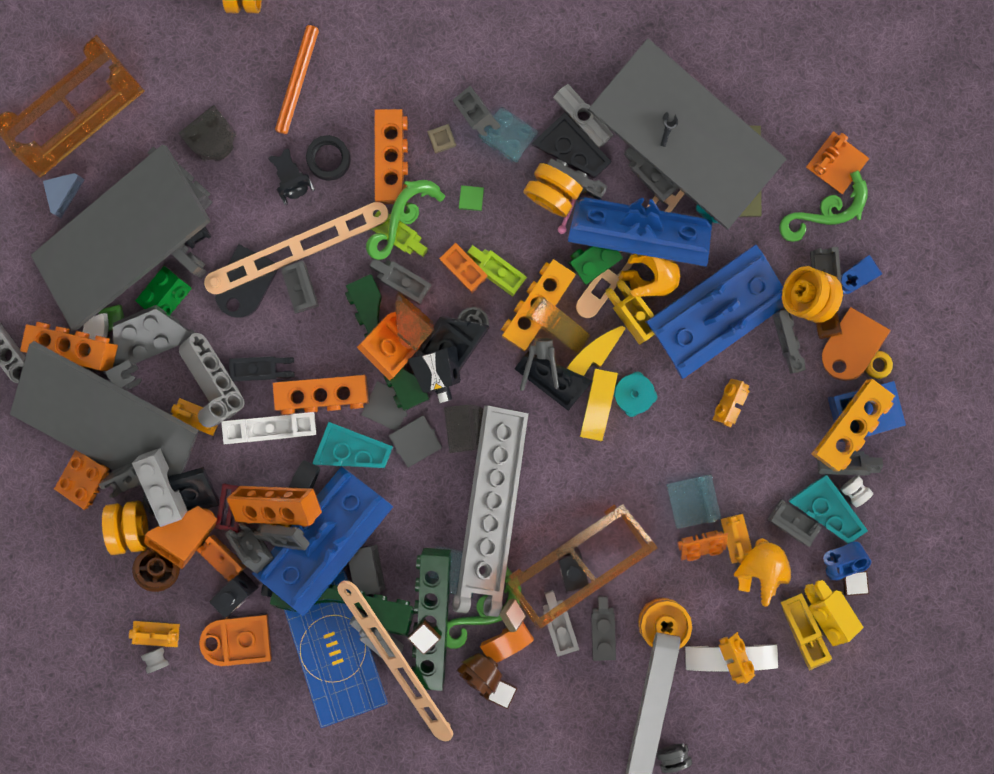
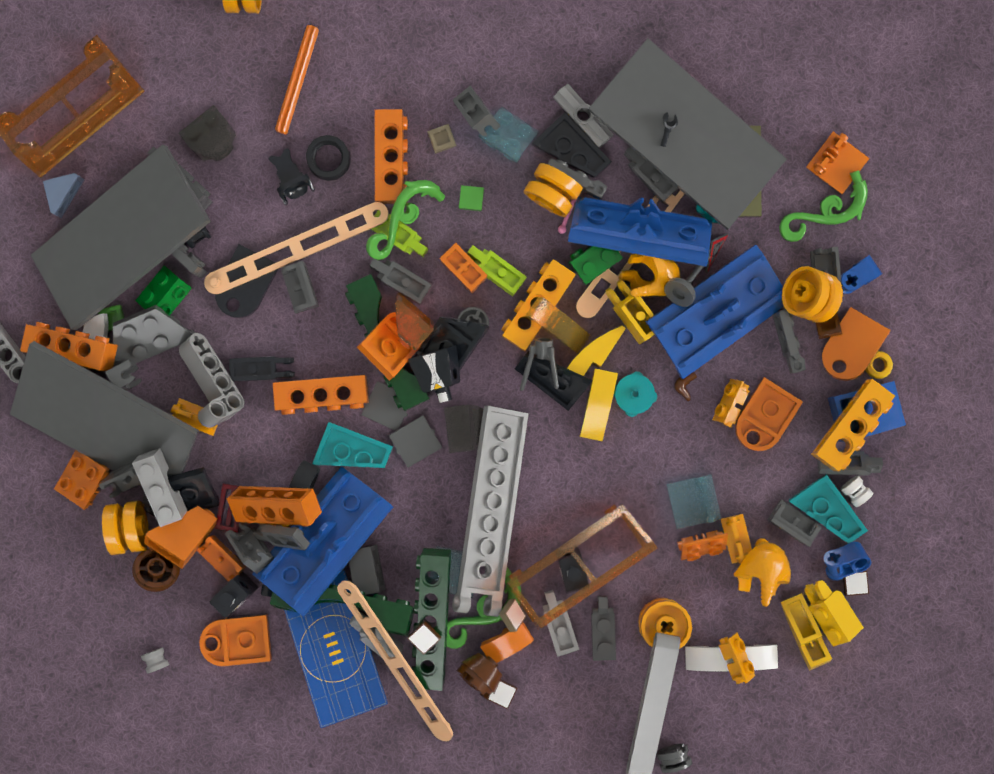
light orange hinge [129,621,180,647] -> none
white slope [222,412,316,444] -> none
none -> dark grey piece [664,234,728,307]
none -> reddish brown animal [674,372,697,401]
none -> orange tile [735,377,803,451]

